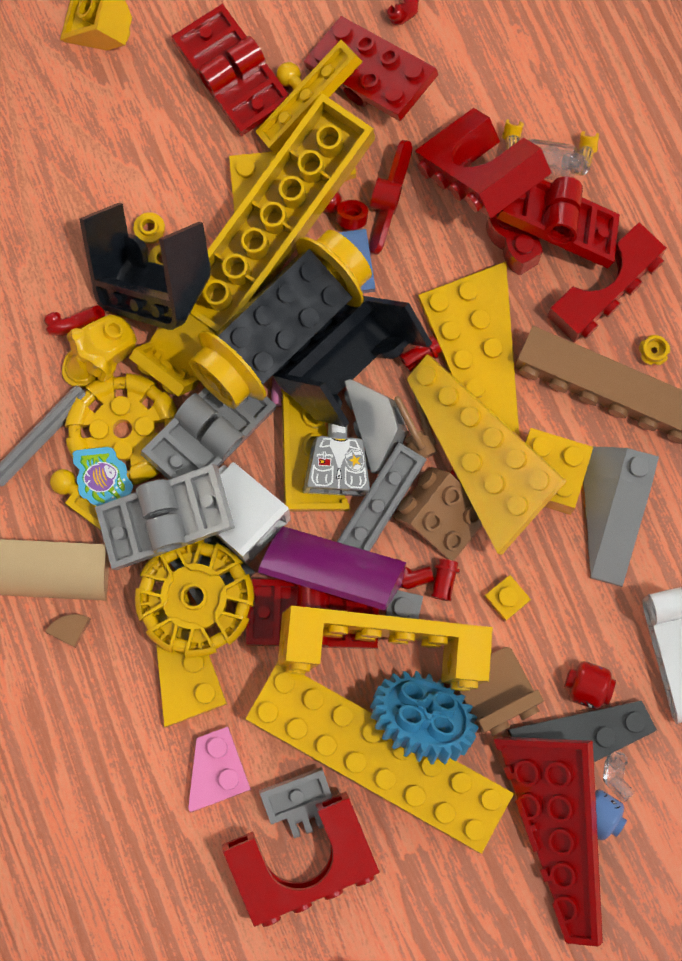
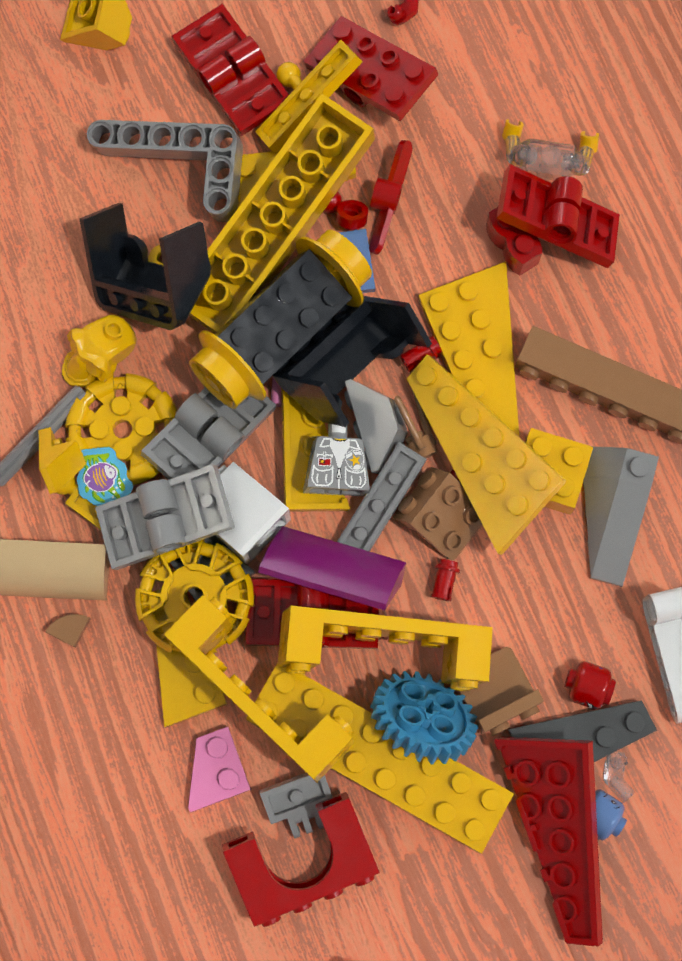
red arm [44,305,105,336] -> none
yellow bracket [129,314,216,397] -> none
yellow plate [134,212,165,244] -> none
light grey plate [385,590,423,619] -> none
red arm [397,559,434,589] -> none
red arch [415,108,552,219] -> none
yellow plate [484,575,531,622] -> none
red arch [547,222,667,343] -> none
yellow plate [639,335,670,365] -> none
none -> yellow slope [38,427,86,494]
none -> light grey beam [87,120,243,222]
none -> yellow plate [164,595,354,783]

